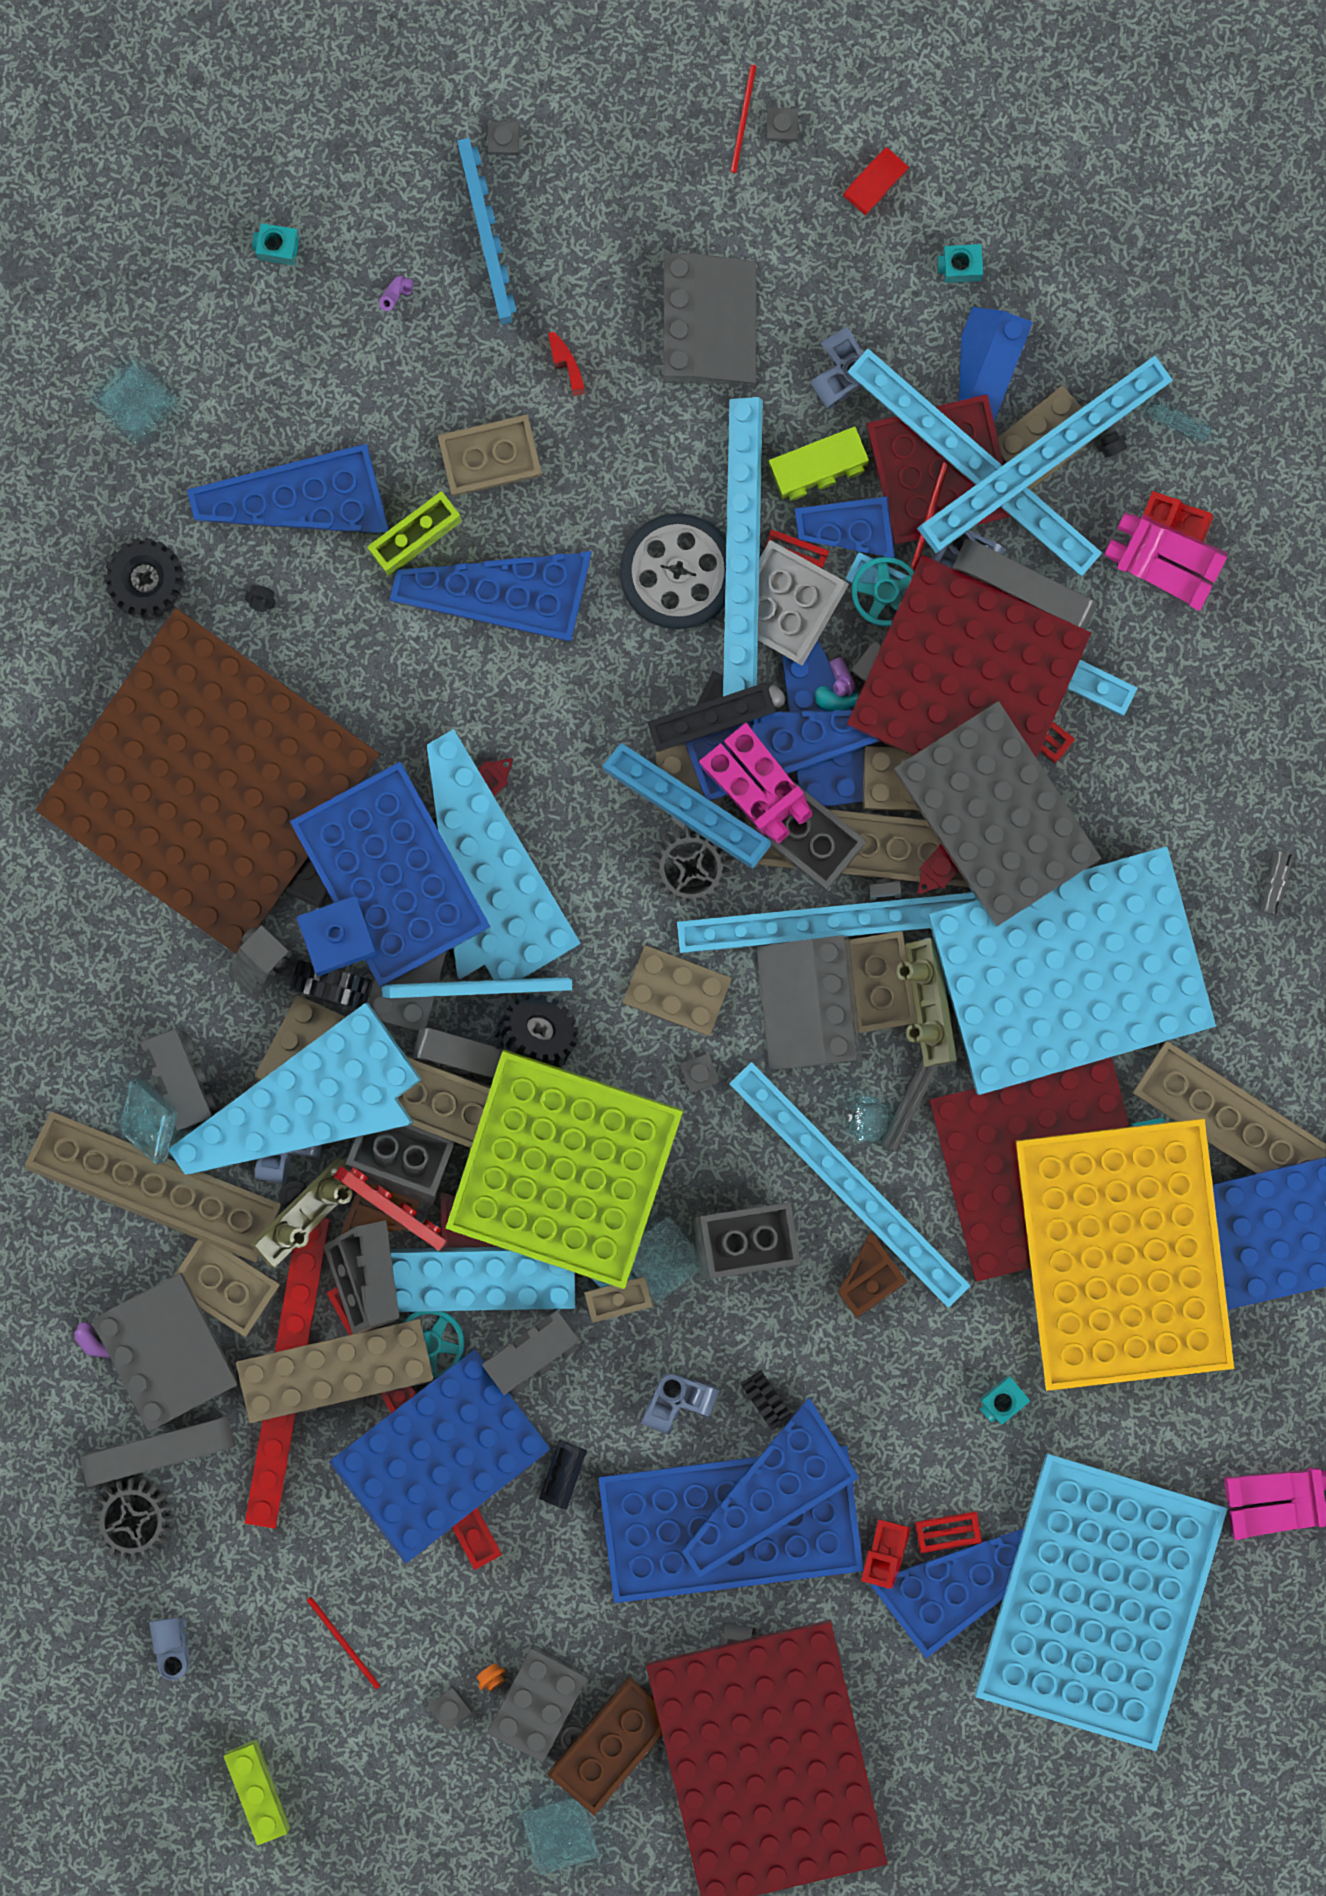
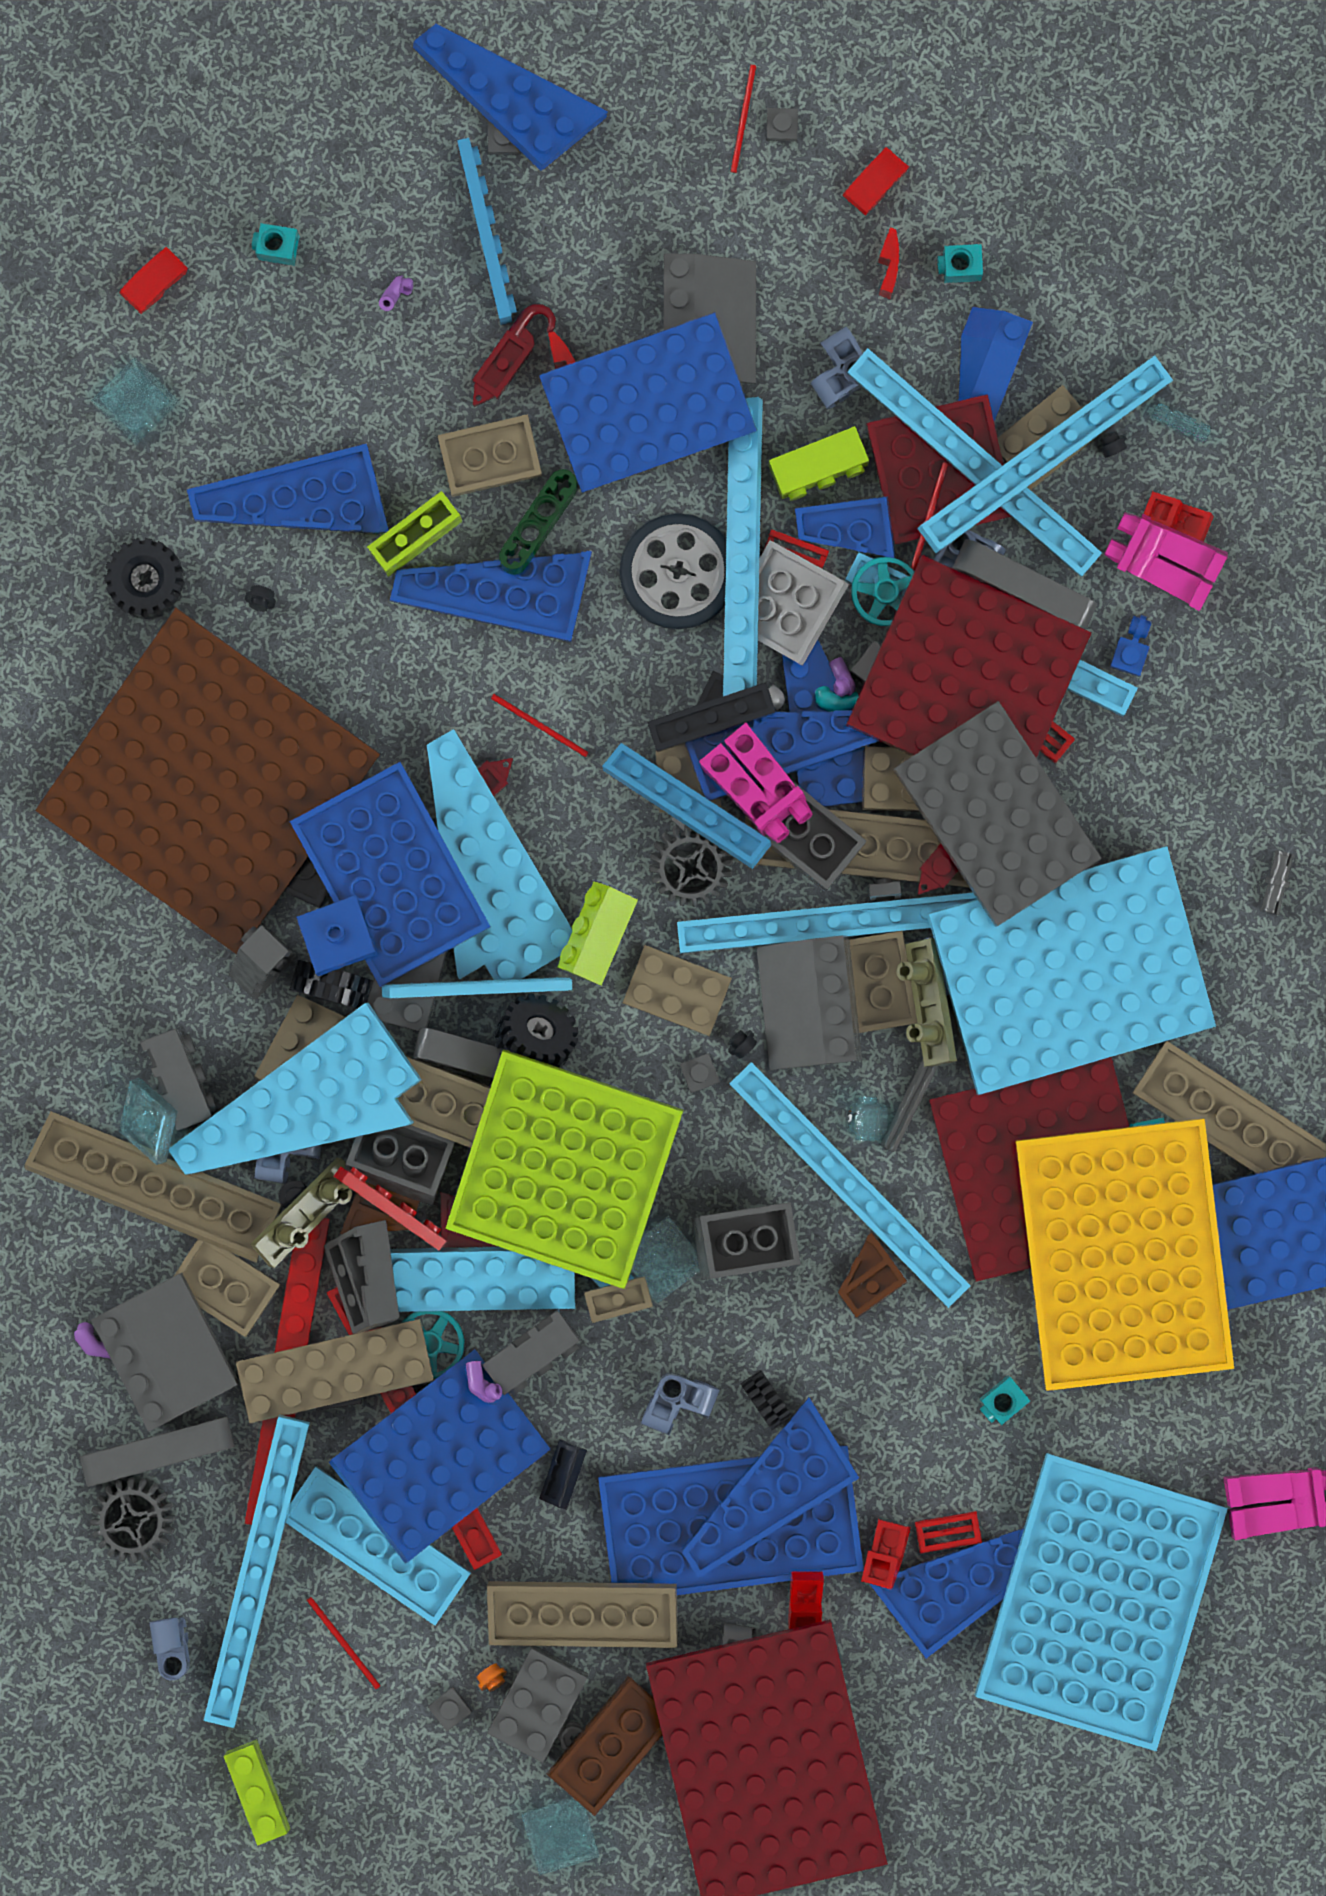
none -> red slope [119,247,188,314]
none -> medium azure plate [203,1415,310,1728]
none -> medium azure plate [285,1466,471,1625]
none -> blue wing [413,24,608,171]
none -> medium lavender arm [466,1361,502,1403]
none -> dark red plate [472,304,556,407]
none -> dark tan plate [487,1581,678,1648]
none -> red axle [491,694,589,757]
none -> dark green beam [499,469,577,575]
none -> blue plate [539,312,757,492]
none -> lime brick [557,882,638,986]
none -> black plate [728,1030,757,1059]
none -> red slope [788,1571,824,1629]
none -> red slope [878,227,899,299]
none -> blue plate [1110,615,1151,677]

